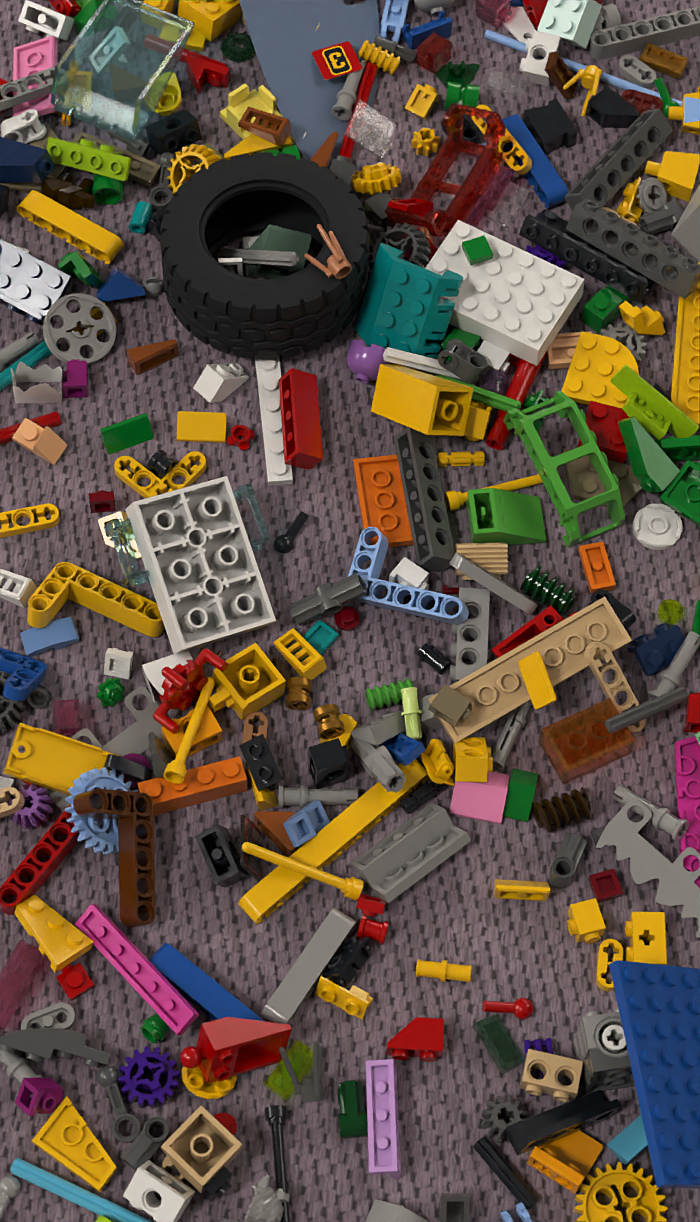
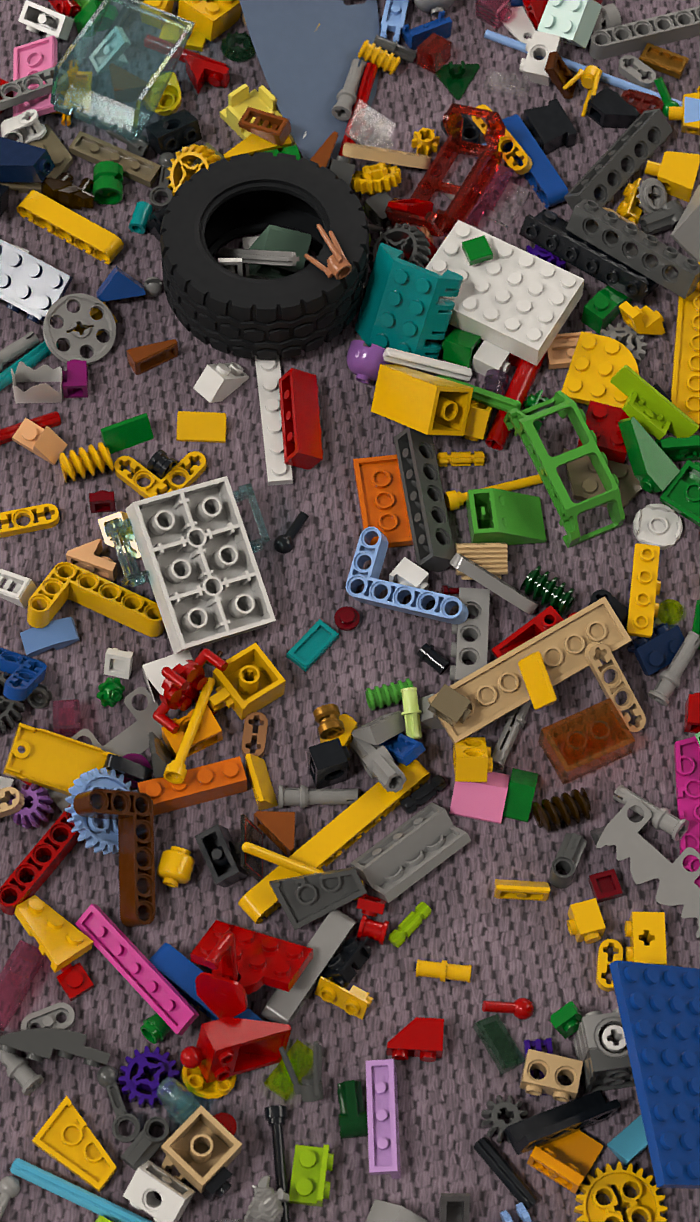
magenta brick [15,1078,63,1117] -> none
lime bracket [47,137,131,181] -> none
green bracket [57,251,103,289] -> none
red plate [227,425,255,451] -> none
black hinge [239,734,283,791] -> none
yellow slope [273,628,327,680] -> none
medium blue slope [283,800,330,848] -> none
pearl gold wheel [285,677,313,711] -> none
dark grey piece [290,573,367,626] -> none
sticker [312,41,362,80] -> none
yellow bracket [405,84,440,120] -> none
yellow hinge [420,739,454,786] -> none
dark grey piece [438,339,488,384] -> none
green wheel [444,81,480,115] -> none
orange plate [578,542,616,594] -> none
dark grey axle [604,687,689,733] -> none
none -> yellow piece [59,442,114,482]
none -> light nougat slope [66,539,118,582]
none -> yellow head [157,846,195,888]
none -> clear light blue piece [157,1077,201,1127]
none -> red plate [190,920,314,1019]
none -> dark grey wing [269,867,367,930]
none -> lime bracket [289,1144,334,1207]
none -> tan beam [342,143,431,169]
none -> lime axle [388,902,432,948]
none -> green bracket [550,1001,583,1039]
none -> yellow bracket [627,543,661,638]

